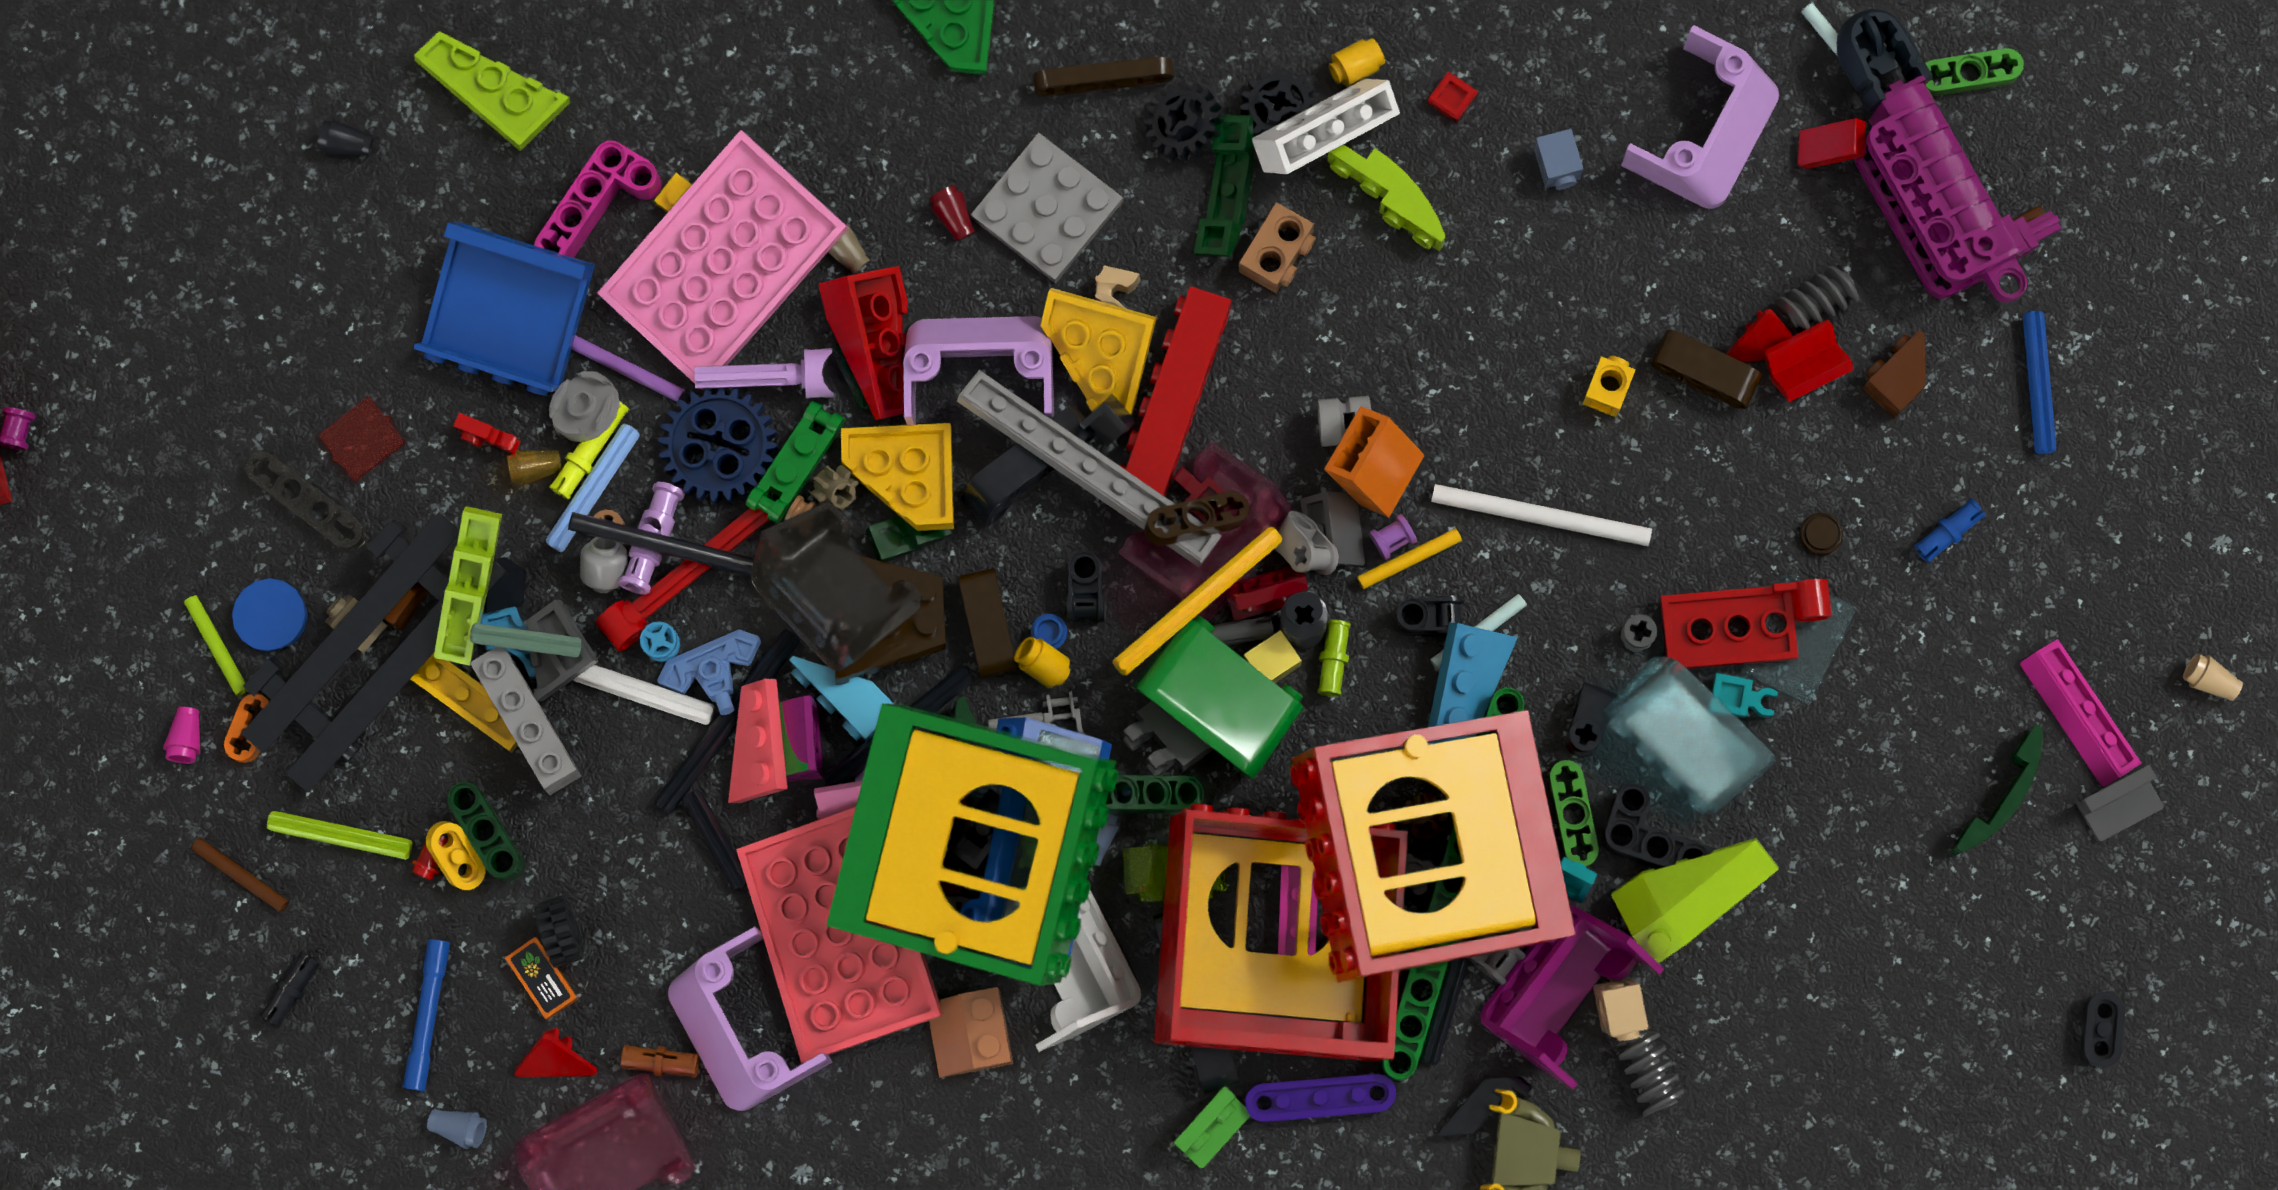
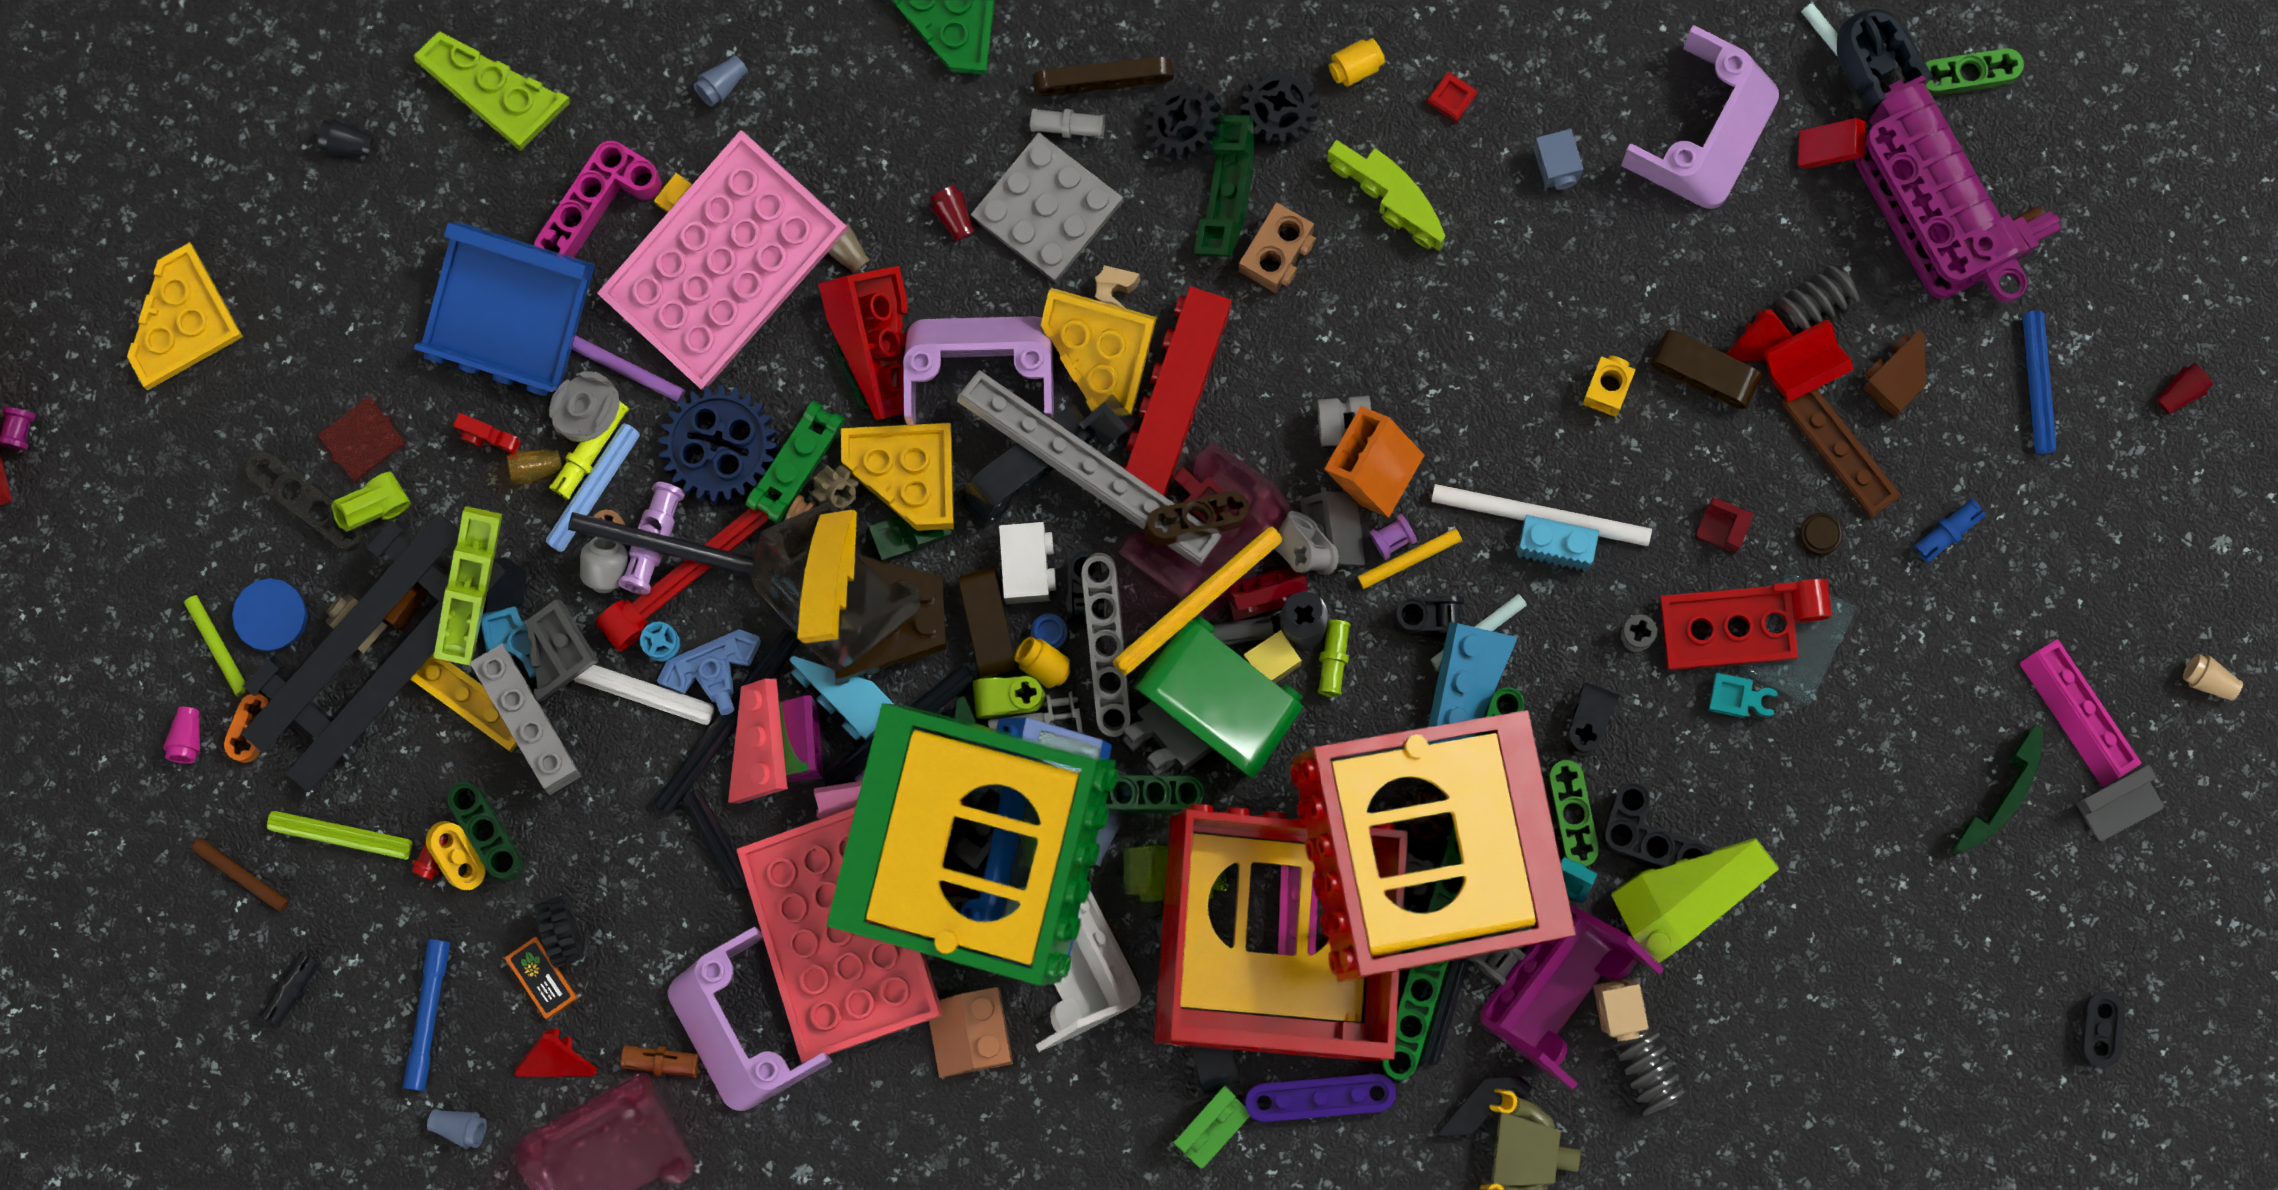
sand green axle [470,623,582,657] -> none
lavender piece [694,348,834,398] -> none
white brick [1252,79,1400,174] -> none
clear light blue windscreen [1604,657,1776,814] -> none
none -> yellow plate [127,242,243,390]
none -> lime piece [331,471,411,532]
none -> sand blue cone [693,55,748,106]
none -> yellow slope [797,509,857,644]
none -> lime piece [973,676,1046,719]
none -> white brick [999,522,1056,604]
none -> light grey pin [1030,108,1105,138]
none -> light grey beam [1082,553,1131,737]
none -> medium azure brick [1517,515,1599,572]
none -> dark red panel [1696,497,1754,554]
none -> reddish brown tile [1780,389,1901,519]
none -> dark red cone [2156,363,2213,415]

